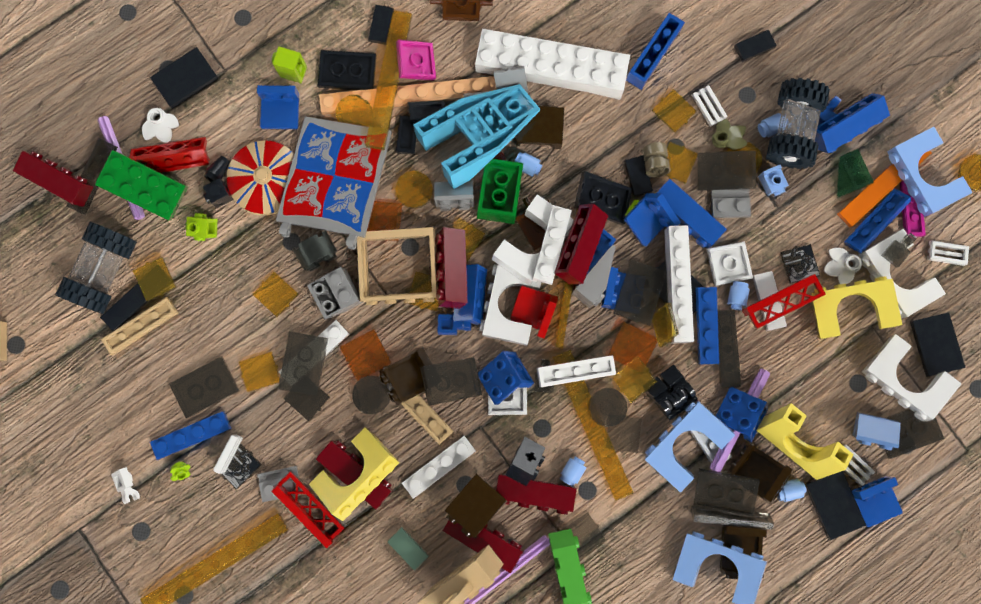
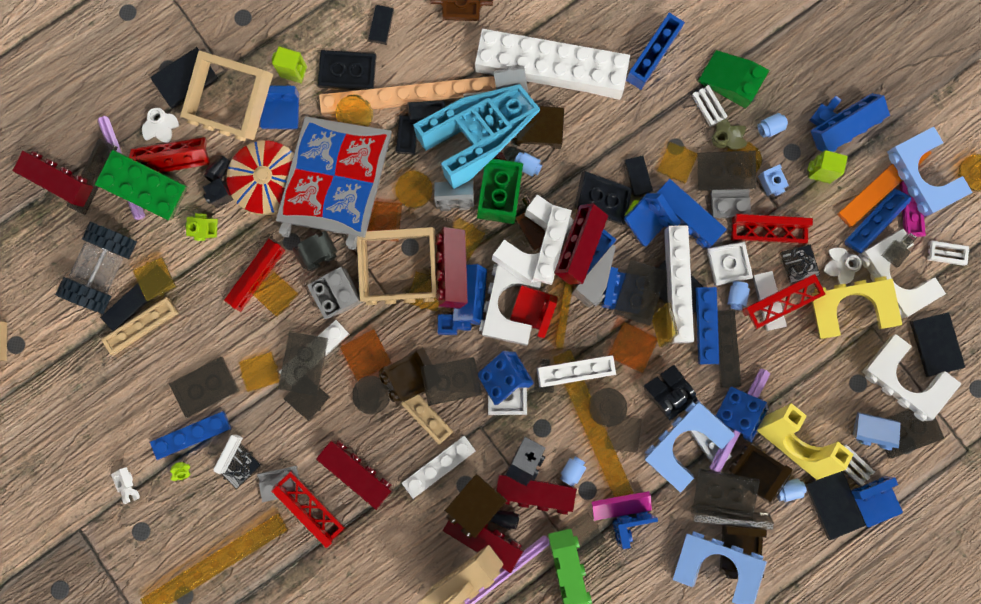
light yellow arch [309,427,399,521] -> none
clear yellow tile [365,11,412,150] -> none
sand green tile [387,527,429,571] -> none
dark pink tile [396,40,436,81] -> none
clear yellow piece [613,357,657,403] -> none
dark tan wheel [642,142,671,177] -> none
clear yellow piece [652,89,697,133] -> none
black tile [734,30,777,62] -> none
black plate [766,78,830,169] -> none
clear green wing [837,149,874,198] -> none
none -> tan window [180,51,273,141]
none -> red fence [224,239,286,312]
none -> black cone [490,510,520,531]
none -> dark pink tile [591,491,652,521]
none -> blue bracket [613,511,658,549]
none -> green slope [698,50,770,109]
none -> red fence [731,214,813,244]
none -> lime brick [807,150,848,184]

